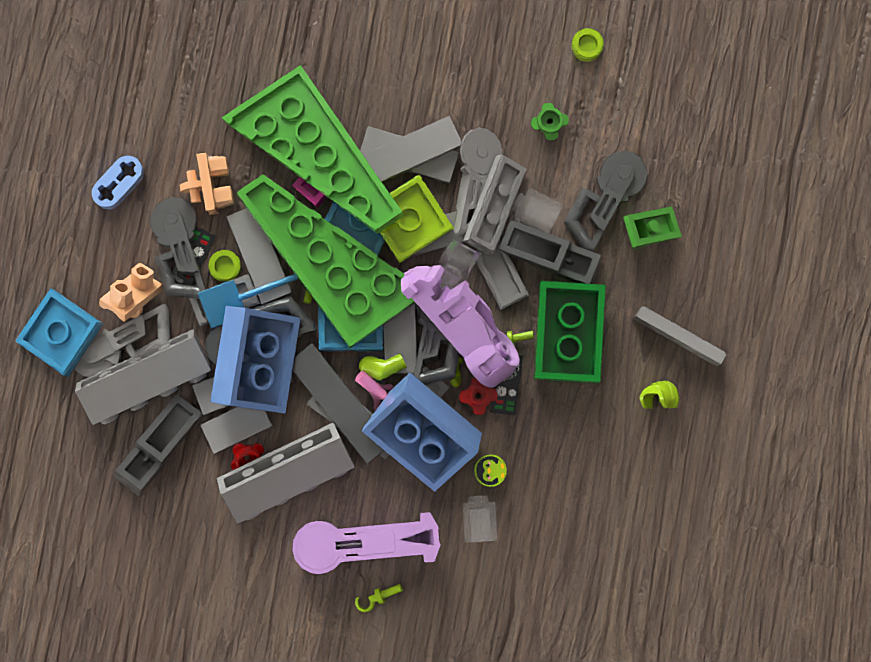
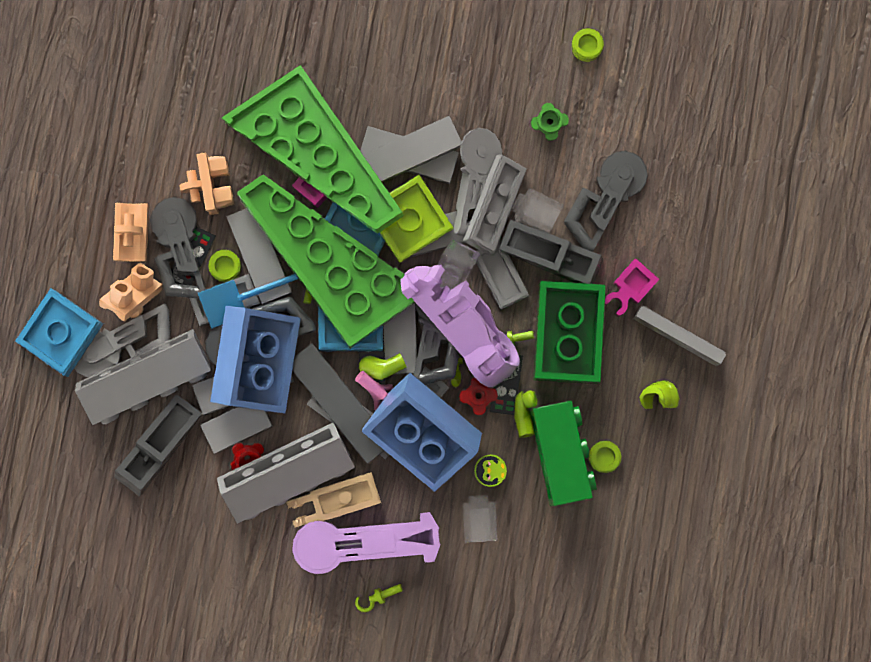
light blue beam [92,155,144,210] -> none
bright green slope [623,206,682,251] -> none
none -> light nougat hips [113,203,149,262]
none -> tan hinge [287,472,381,528]
none -> lime arm [514,390,538,438]
none -> green brick [530,400,597,506]
none -> lime tile [588,441,621,473]
none -> dark pink plate [605,258,659,317]

